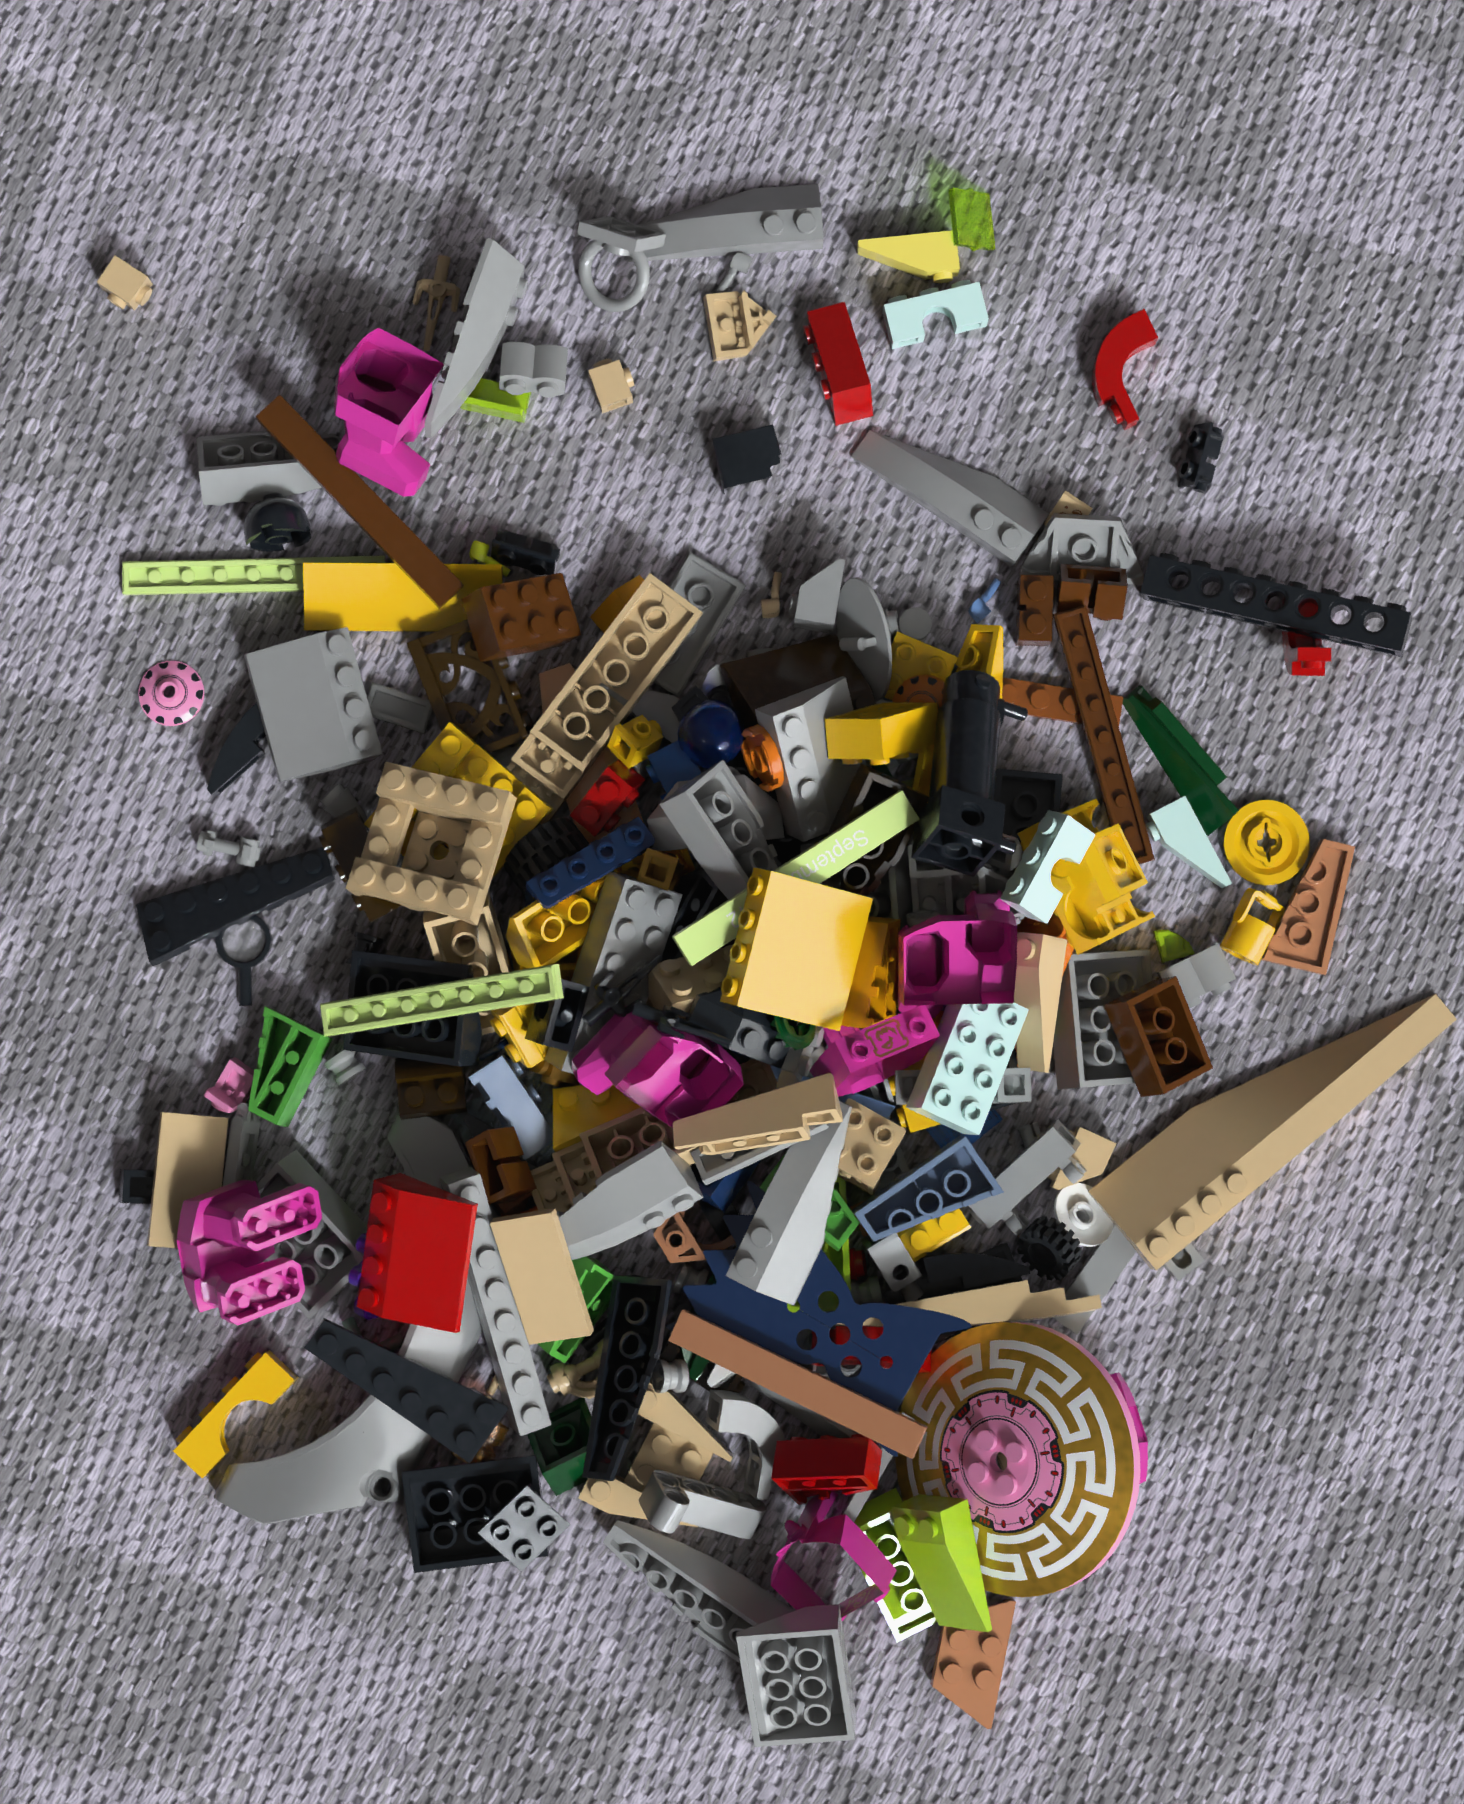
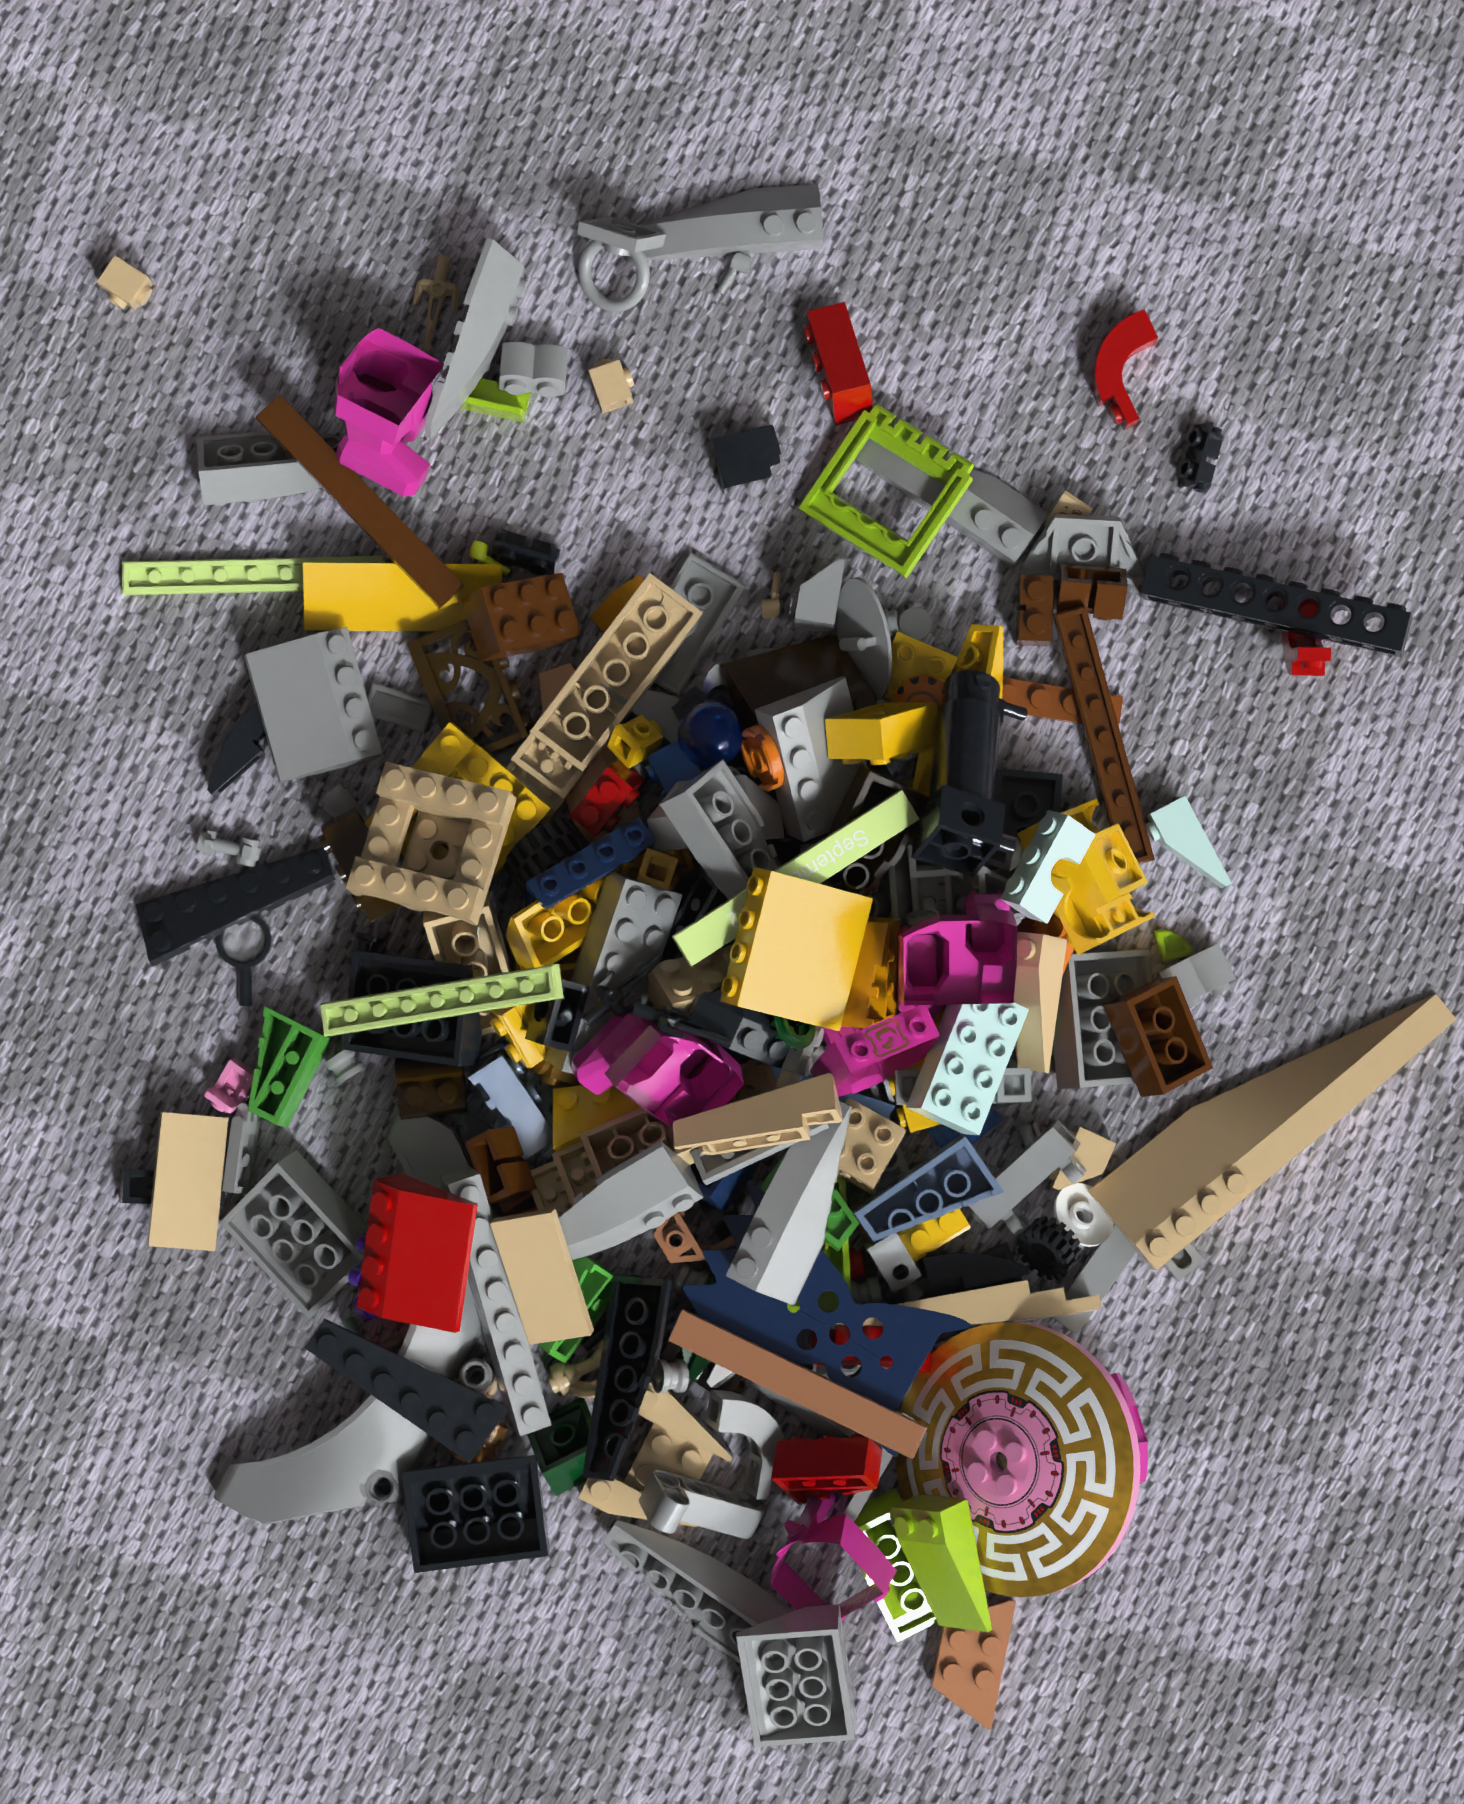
bright pink dish [138,661,204,726] -> none
yellow arch [173,1350,299,1478] -> none
dark pink piece [177,1180,322,1325] -> none
black cylinder [244,493,311,552] -> none
hinge [477,1483,570,1572] -> none
tan slope [703,291,777,361] -> none
light yellow slope [857,230,960,283] -> none
light aqua arch [882,280,989,349] -> none
clear neon green piece [948,187,995,251] -> none
medium blue hand [968,578,1001,623] -> none
dark green wedge [1122,685,1239,836] -> none
yellow piece [1220,888,1285,966] -> none
yellow gear [1223,800,1310,886] -> none
nougat wing [1261,839,1355,975] -> none
none -> light grey brick [459,1358,495,1394]
none -> lime hinge [798,404,974,579]

